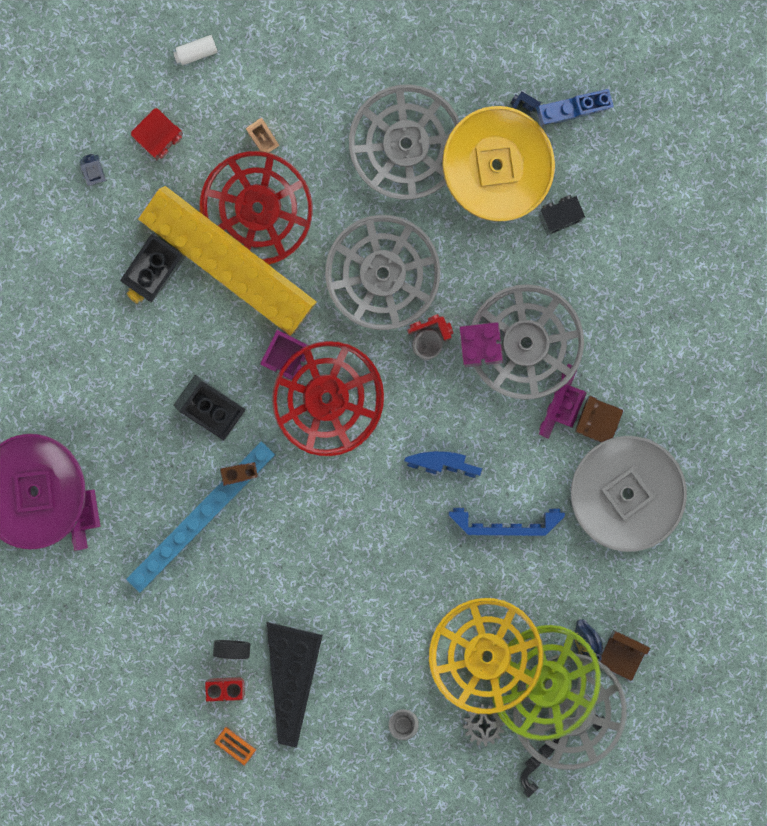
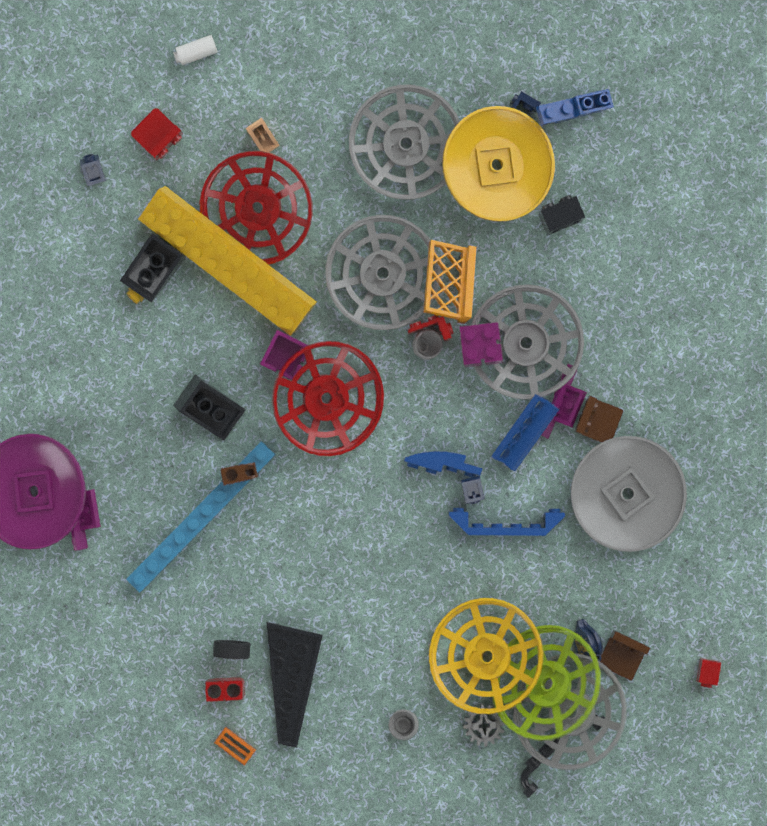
none -> light orange fence [424,240,477,324]
none -> bracket [461,476,485,504]
none -> blue fence [491,394,560,471]
none -> red brick [696,658,722,688]

